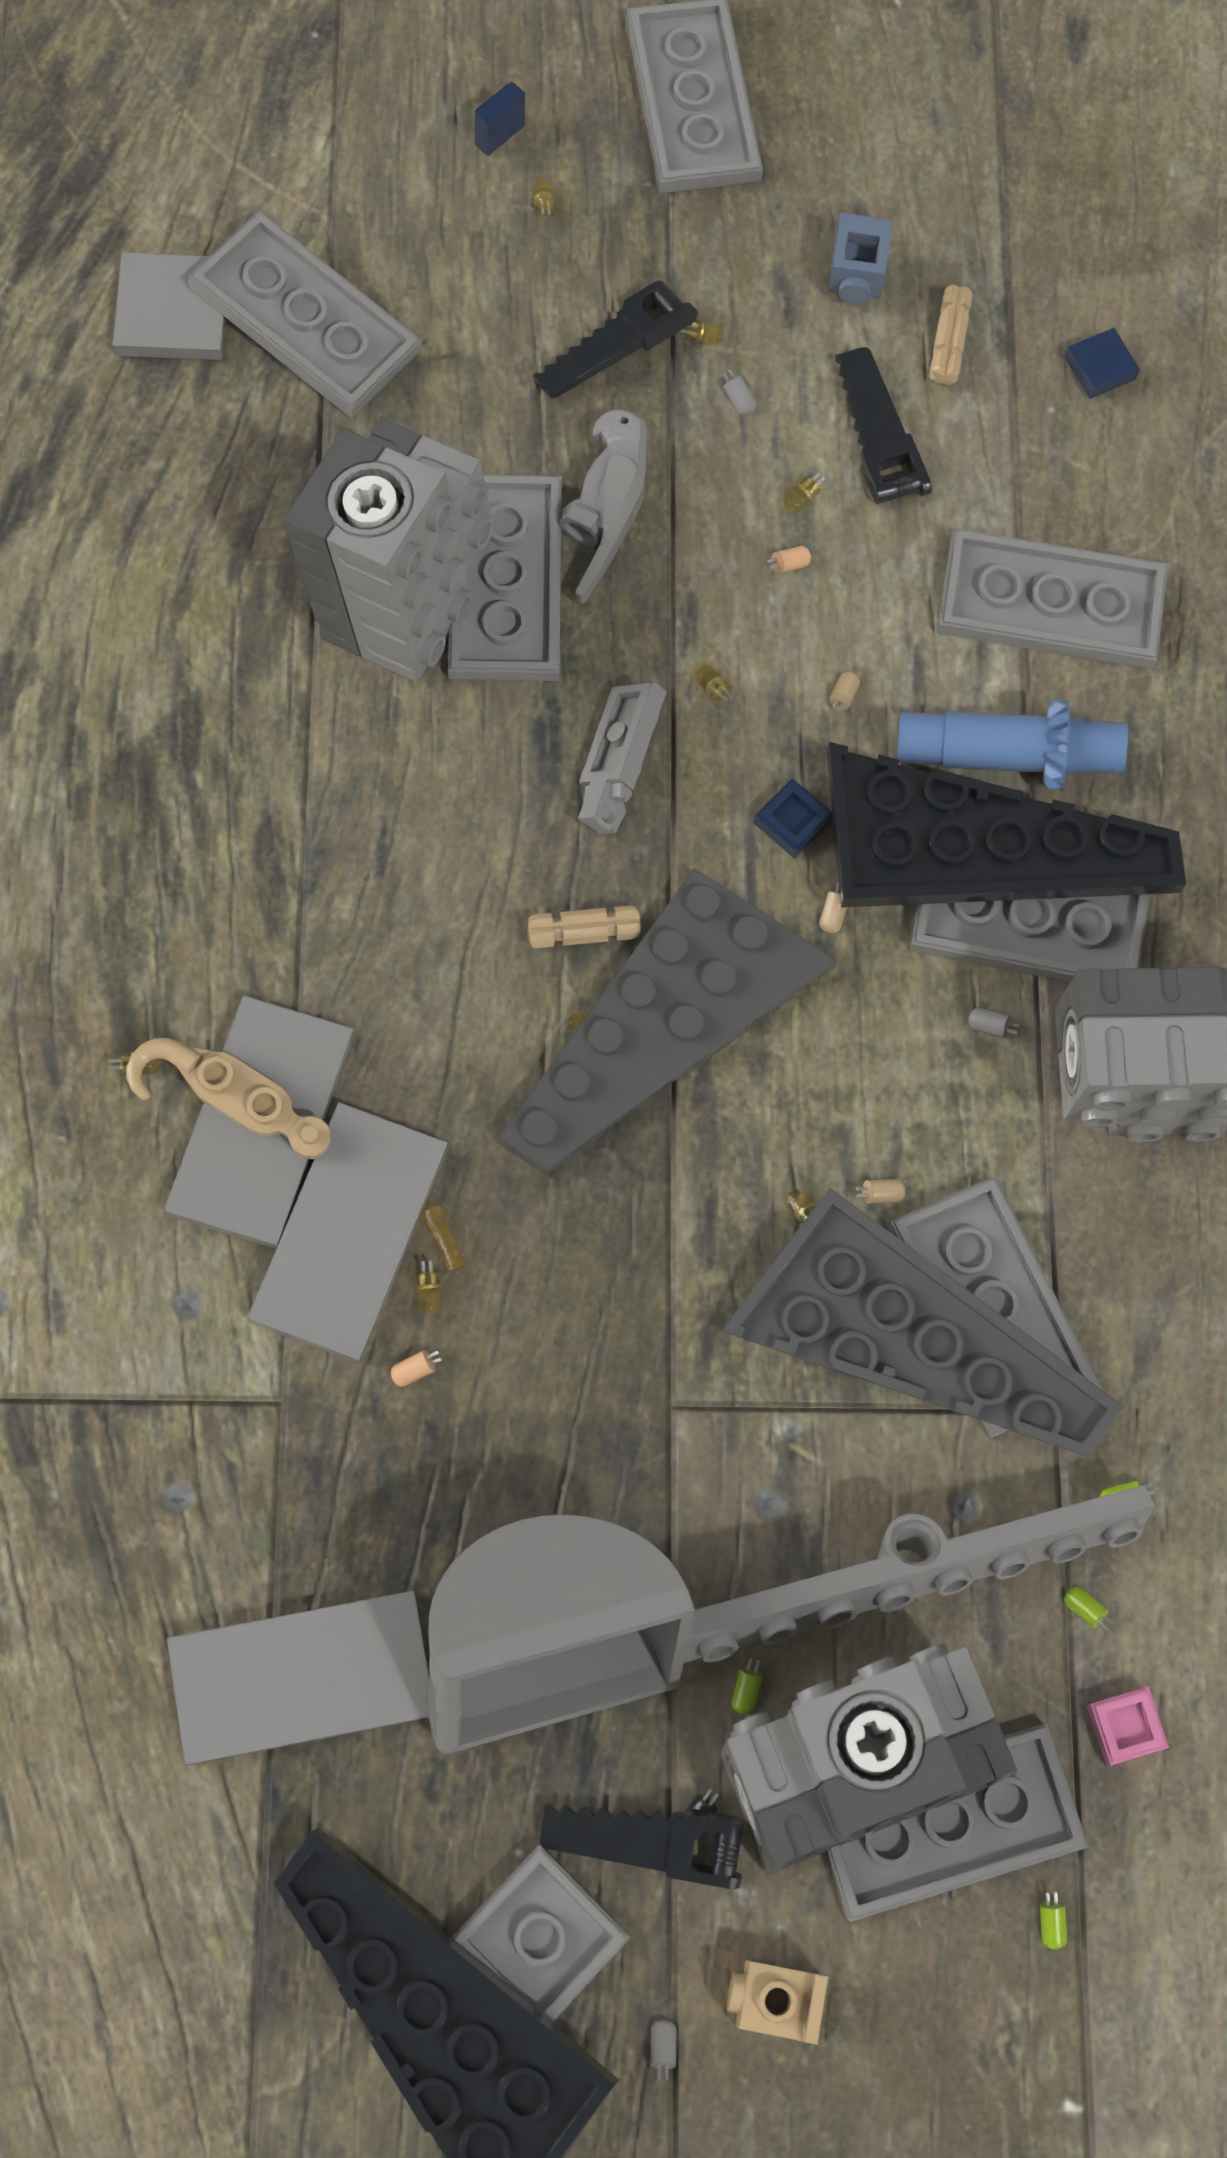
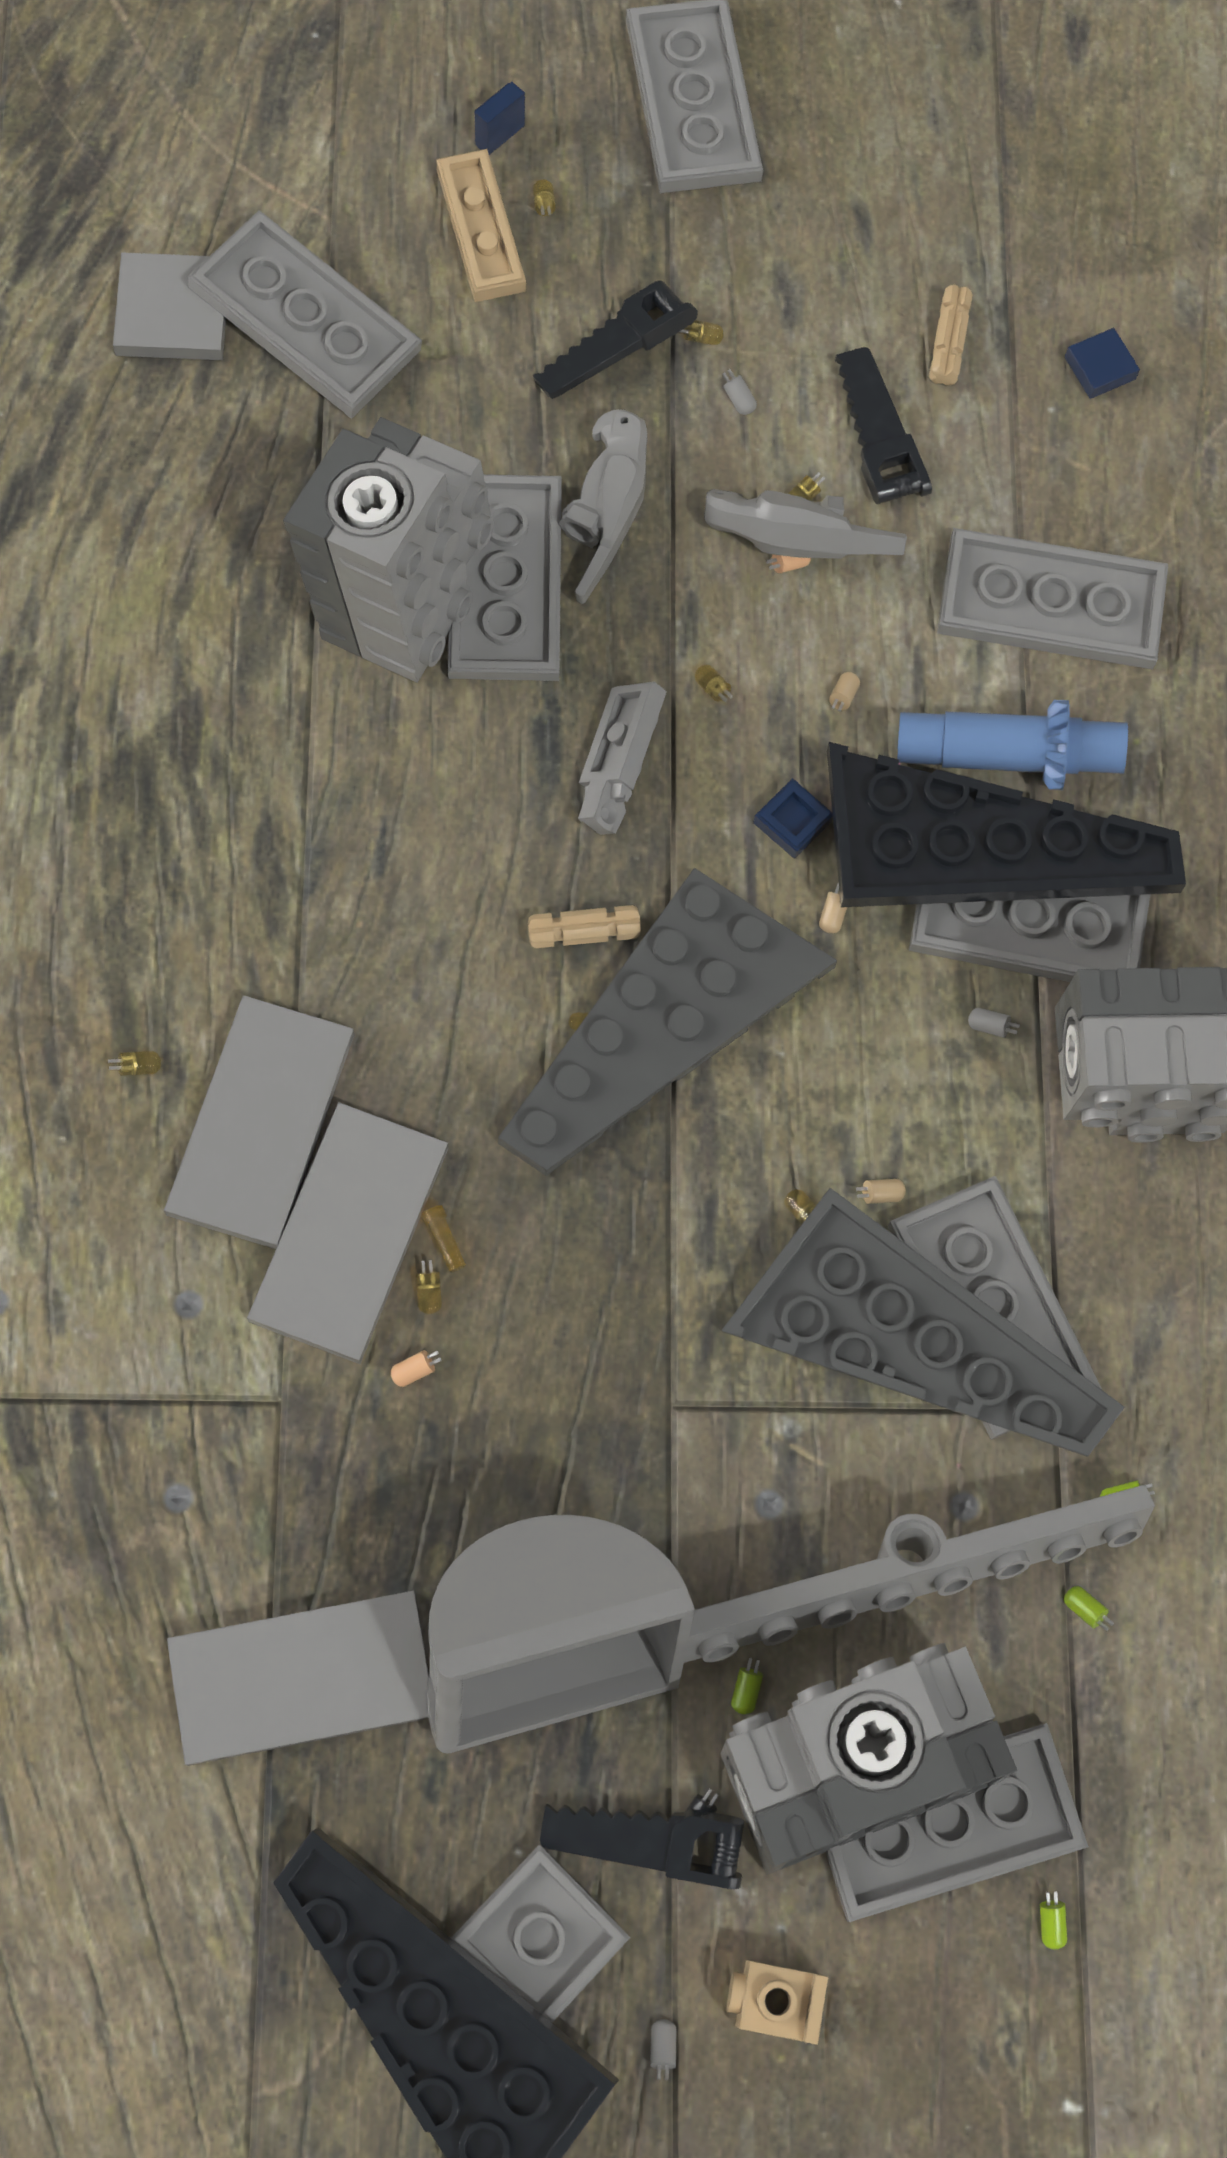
tan piece [126,1038,331,1159] -> none
sand blue brick [828,212,893,304] -> none
bright pink tile [1086,1687,1169,1766] -> none
none -> tan tile [436,149,526,302]
none -> light grey animal [704,489,907,559]

